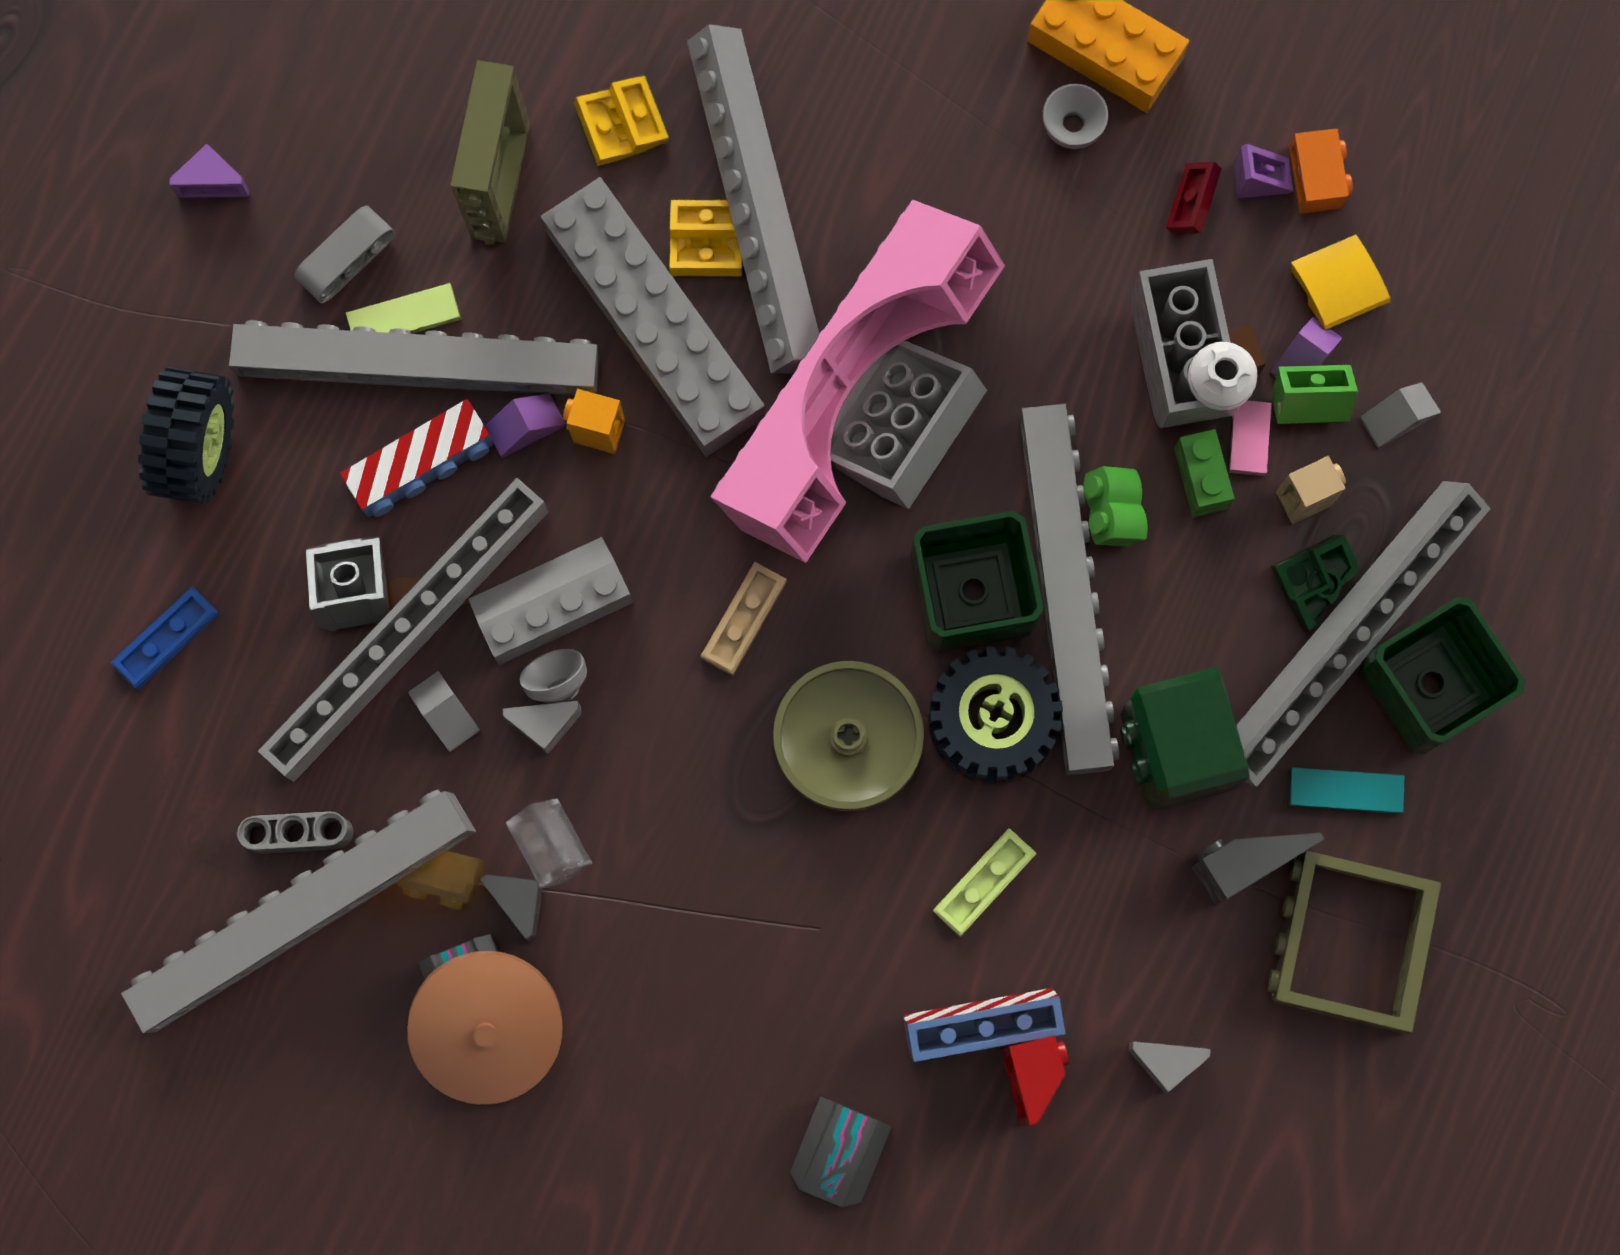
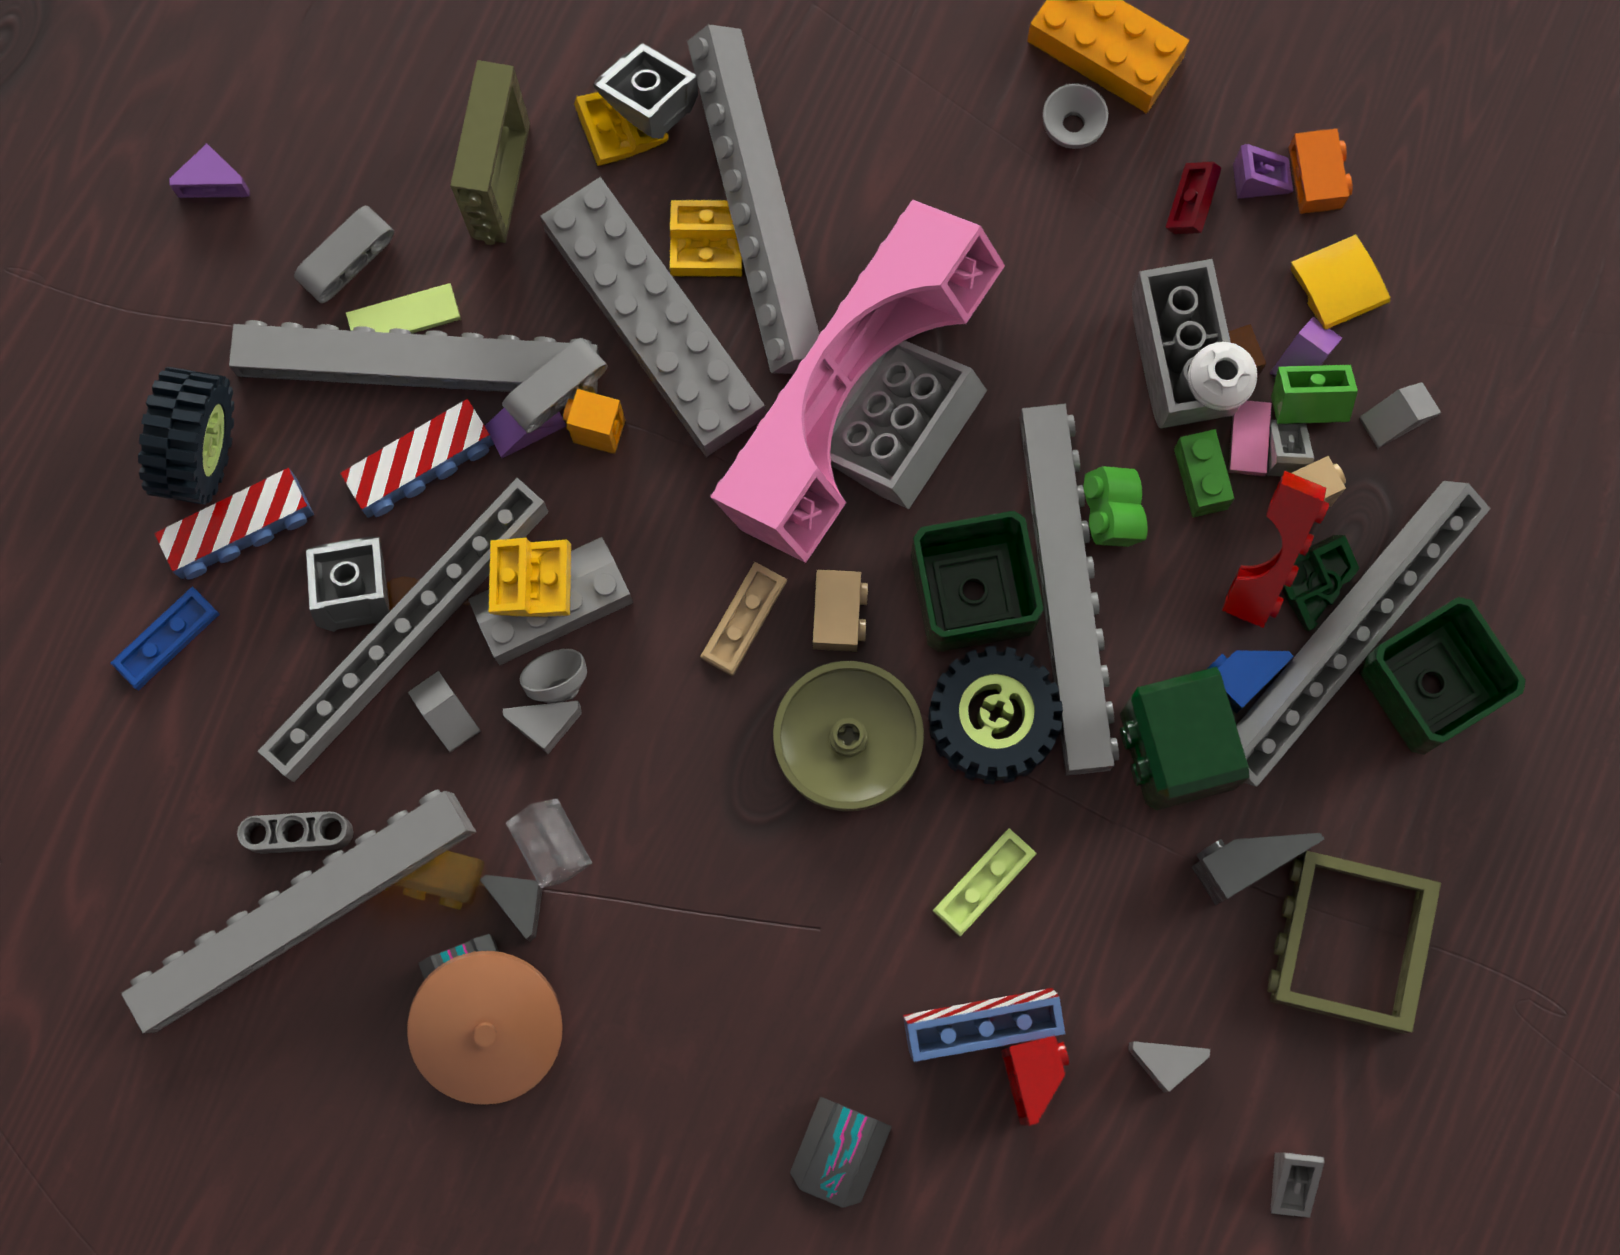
teal tile [1288,767,1404,814] -> none
none -> brick [154,468,314,580]
none -> yellow slope [489,538,571,617]
none -> light grey beam [502,338,608,433]
none -> dark grey slope [593,43,698,139]
none -> tan brick [813,570,868,652]
none -> blue slope [1207,650,1294,714]
none -> red arch [1222,470,1329,628]
none -> light grey slope [1267,420,1314,476]
none -> light grey slope [1271,1152,1324,1218]

